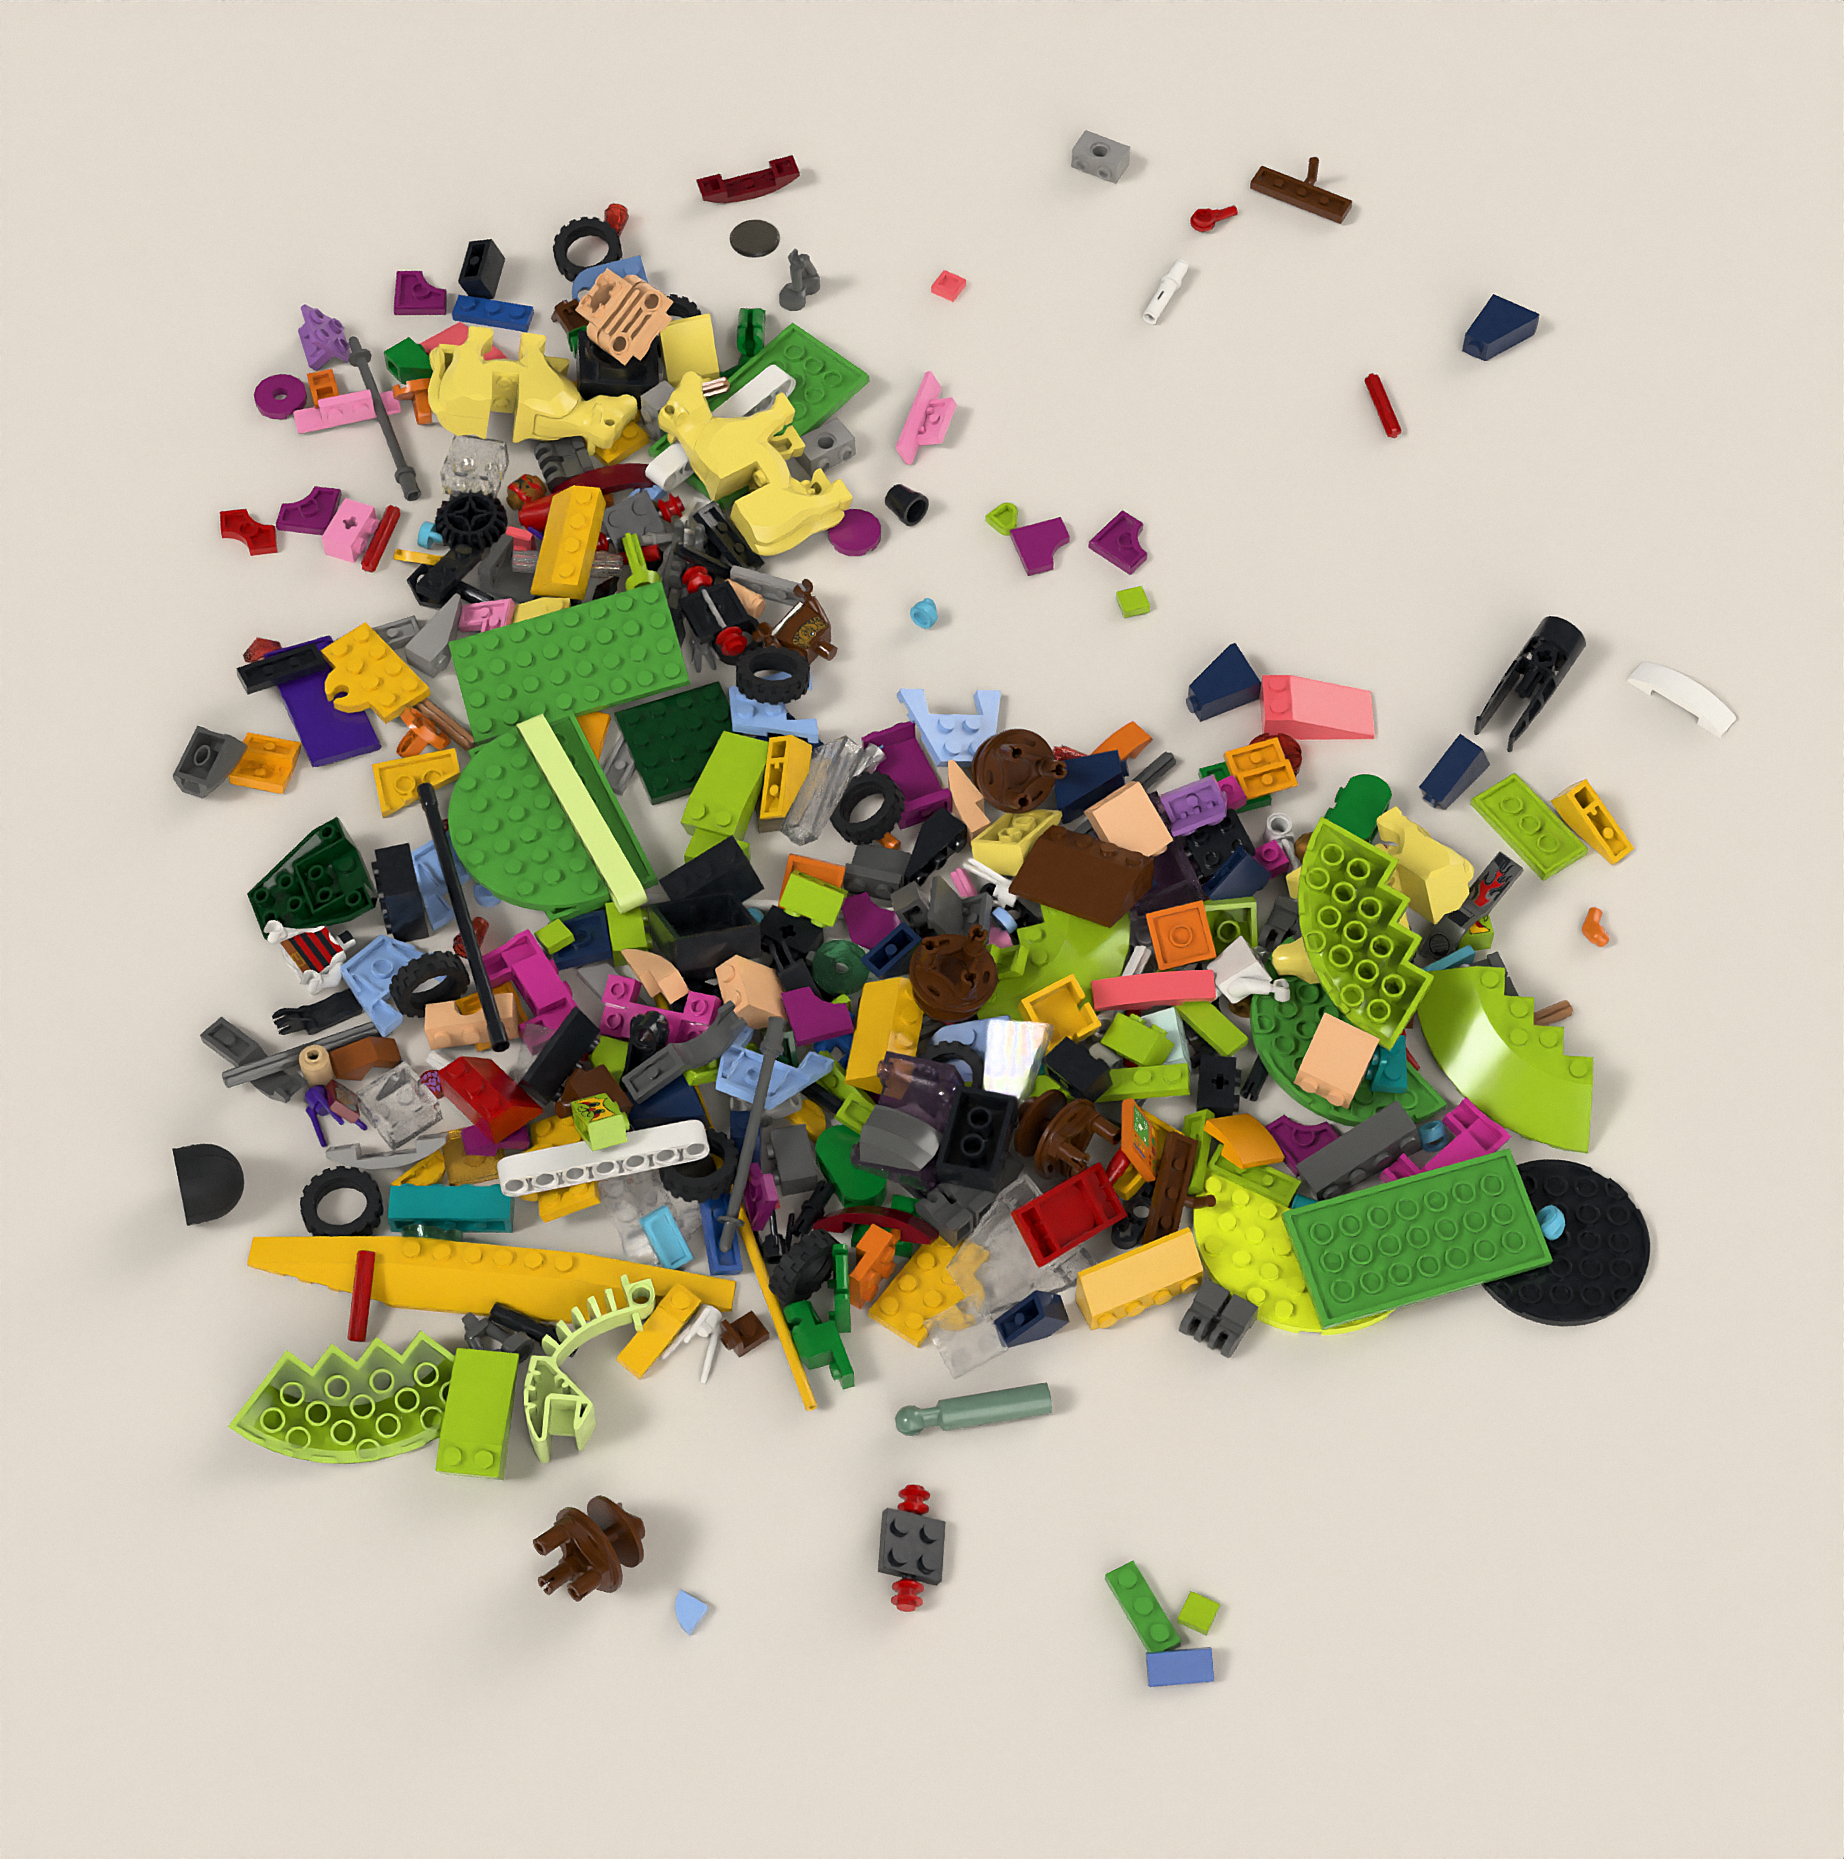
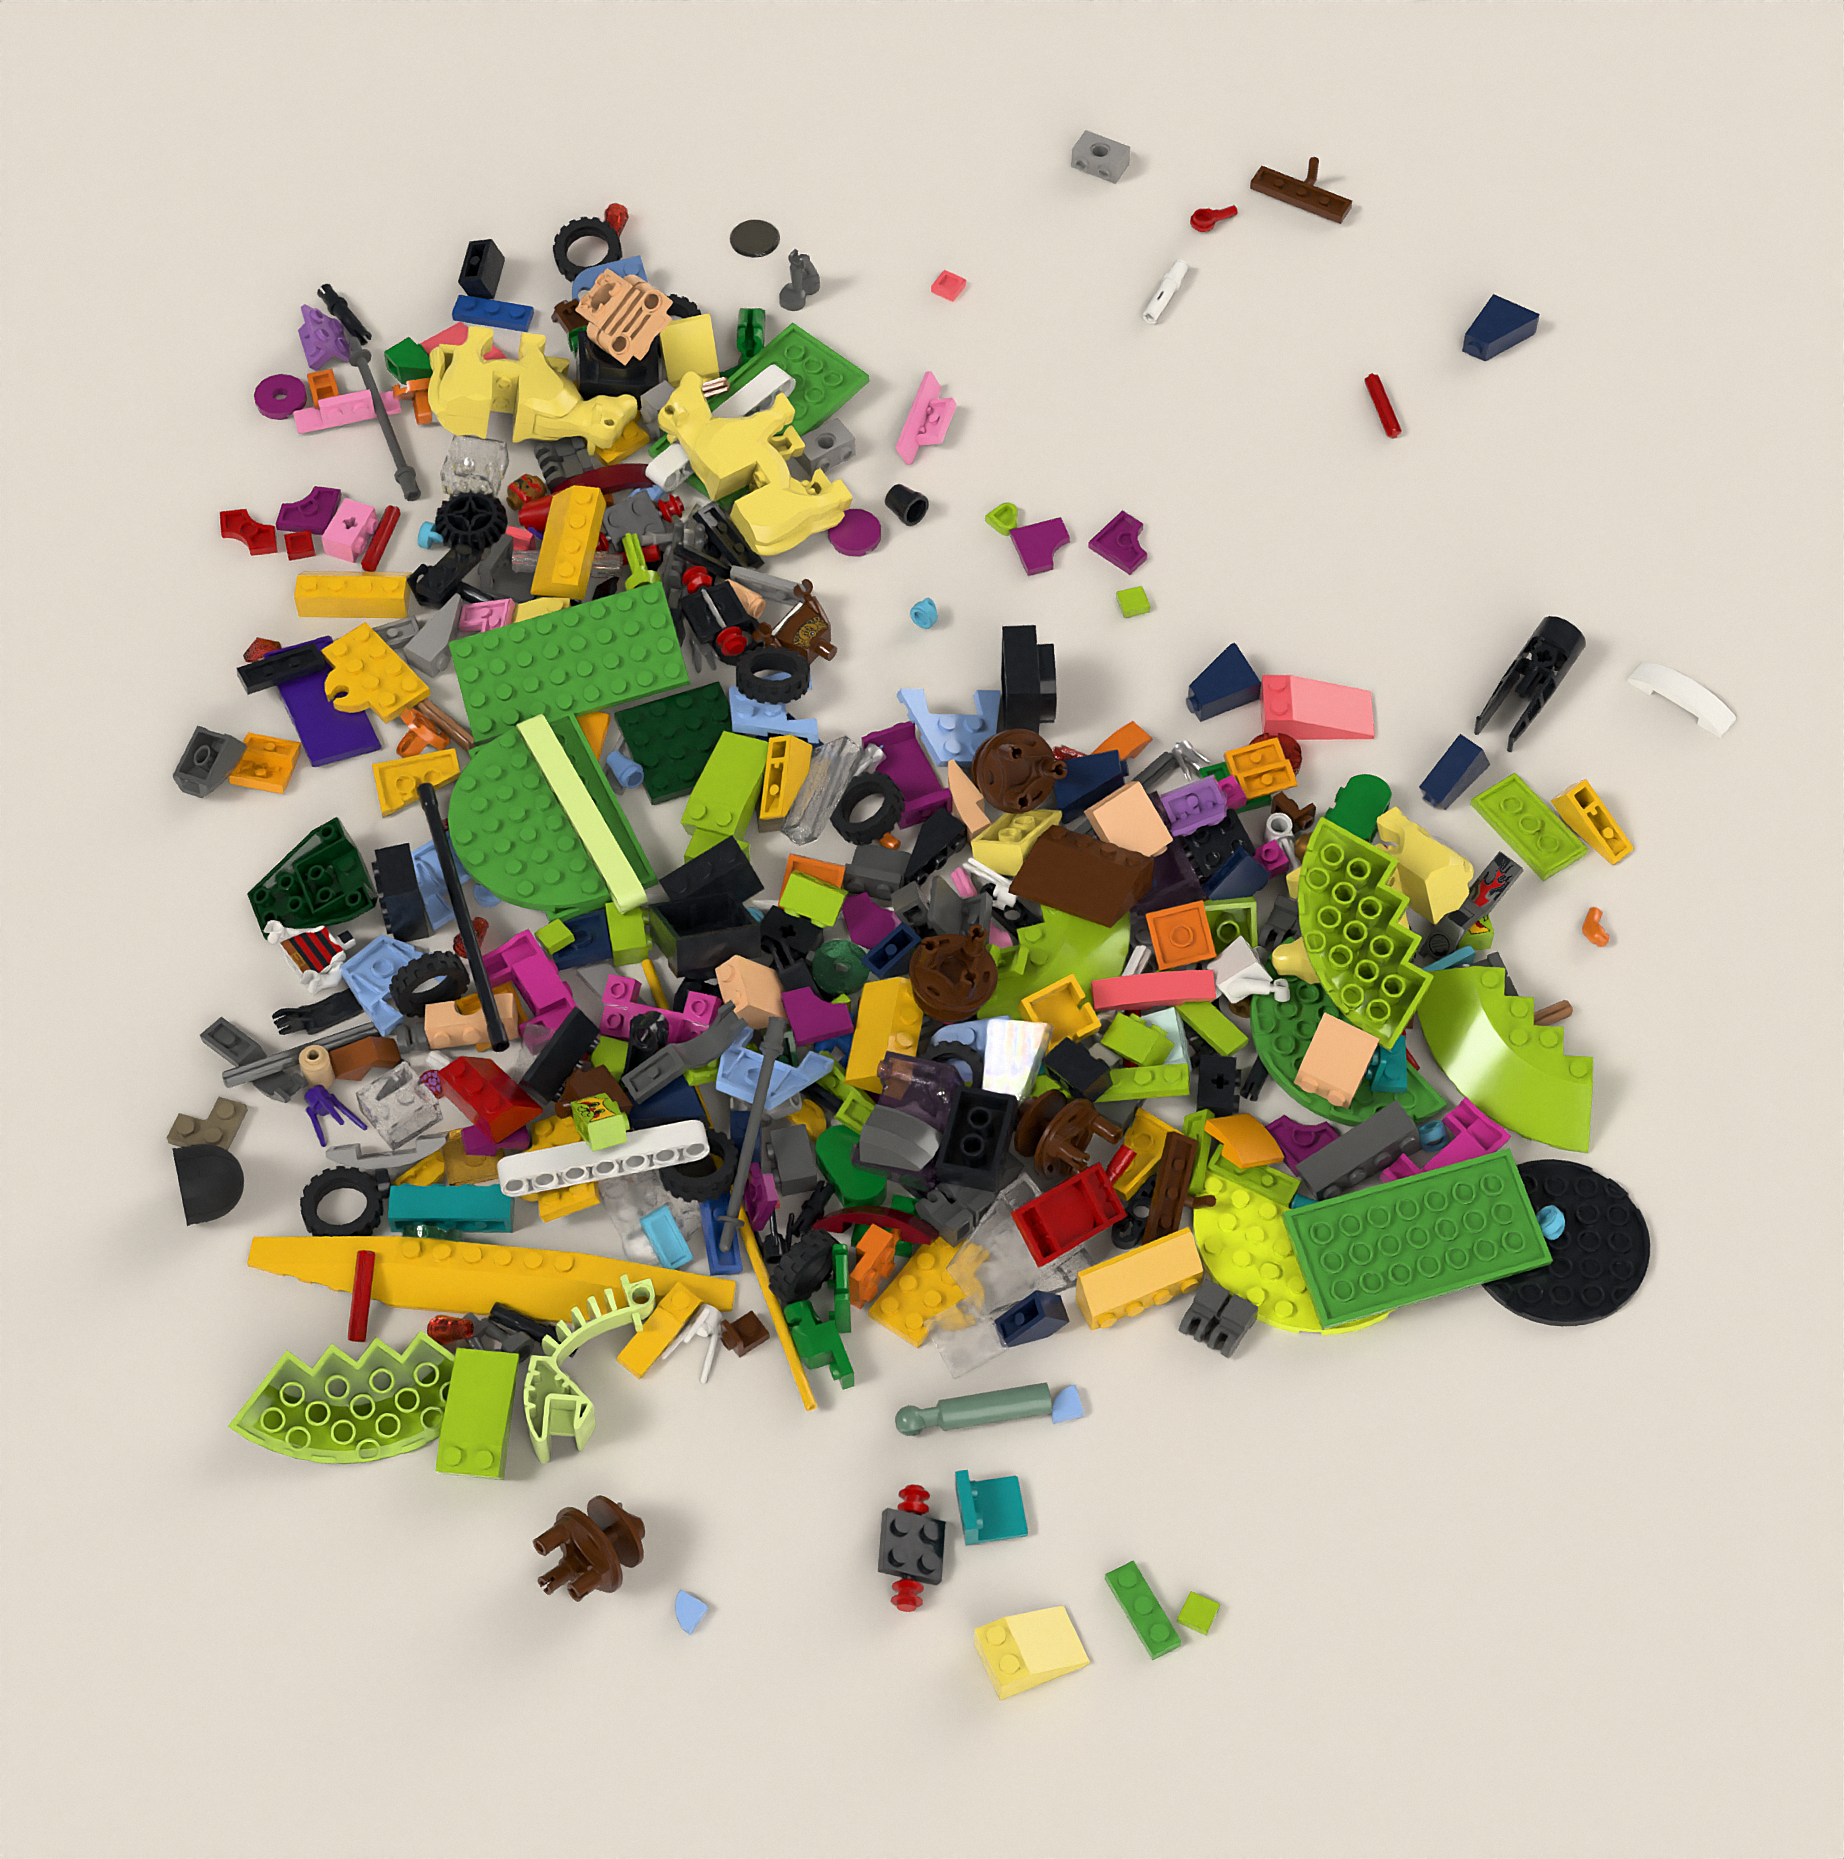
tile [326,1079,360,1124] -> none
yellow tile [393,549,444,566] -> none
magenta tile [394,271,447,315] -> none
light nougat slope [621,949,690,1004] -> none
dark red slope [696,155,800,203] -> none
light blue tile [991,907,1018,935] -> none
orange tile [1121,1098,1157,1182] -> none
tile [1145,1647,1214,1687] -> none
none -> dark tan plate [167,1097,248,1150]
none -> red tile [284,530,316,561]
none -> yellow slope [294,571,412,619]
none -> black pin [317,284,372,346]
none -> black tile [375,1168,391,1199]
none -> dark grey wheel [396,1021,430,1055]
none -> clear red cone [427,1315,474,1346]
none -> medium blue cone [606,750,644,789]
none -> teal bracket [955,1470,1028,1546]
none -> light yellow slope [974,1606,1090,1701]
none -> black container [1001,625,1057,735]
none -> light blue tile [1052,1385,1084,1424]
none -> flat silver piece [1171,741,1210,782]
none -> reddish brown bracket [1270,791,1316,835]

